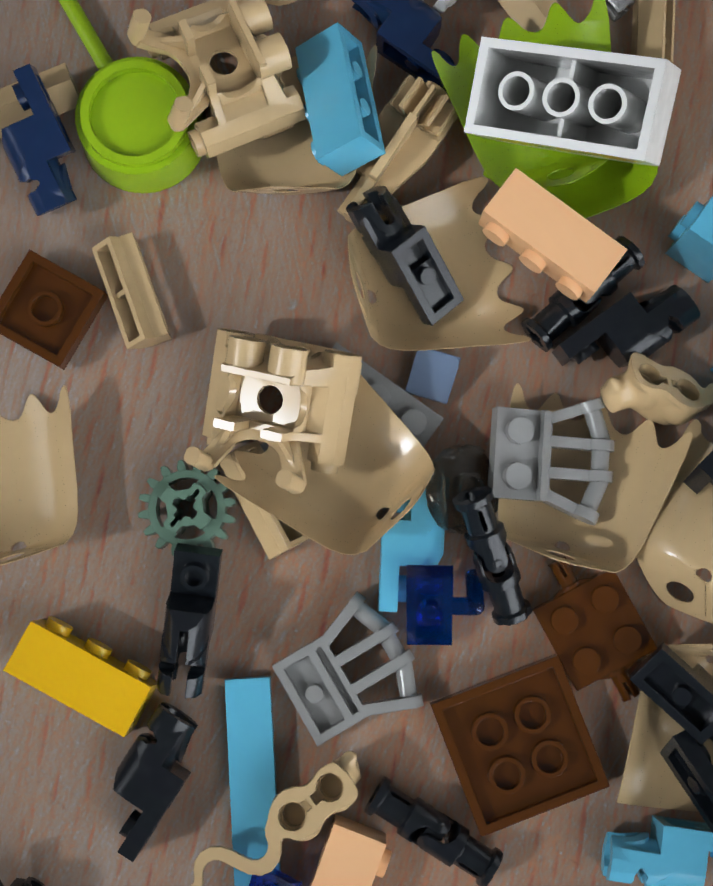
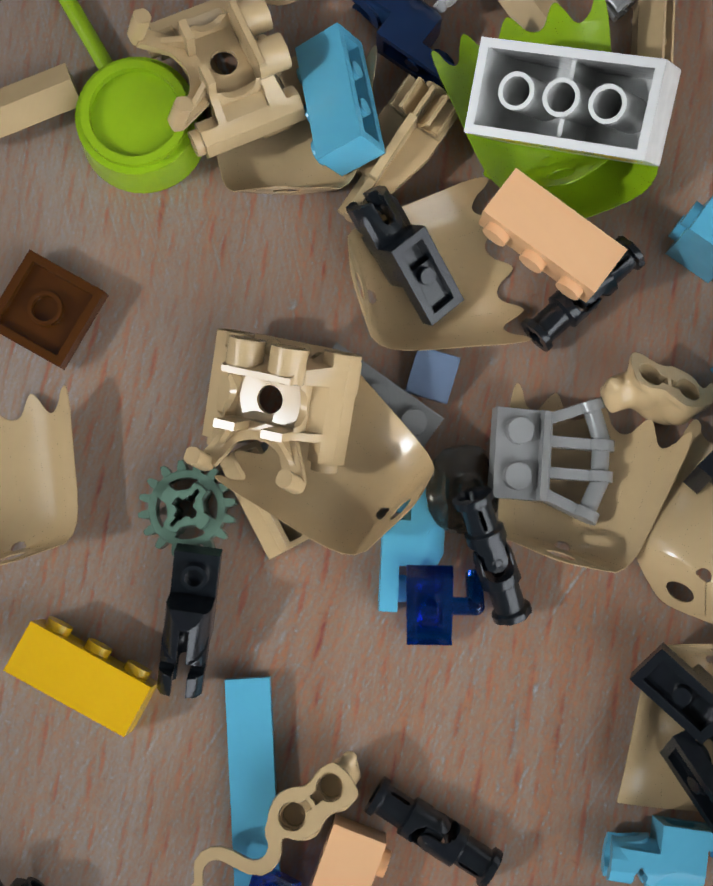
dark blue plate [2,64,77,216] -> none
tan piece [92,232,172,349] -> none
black plate [113,702,198,862] -> none
light grey plate [272,591,424,747] -> none
reddish brown plate [430,654,610,837] -> none
reddish brown plate [532,556,657,702] -> none
black plate [552,285,701,368] -> none

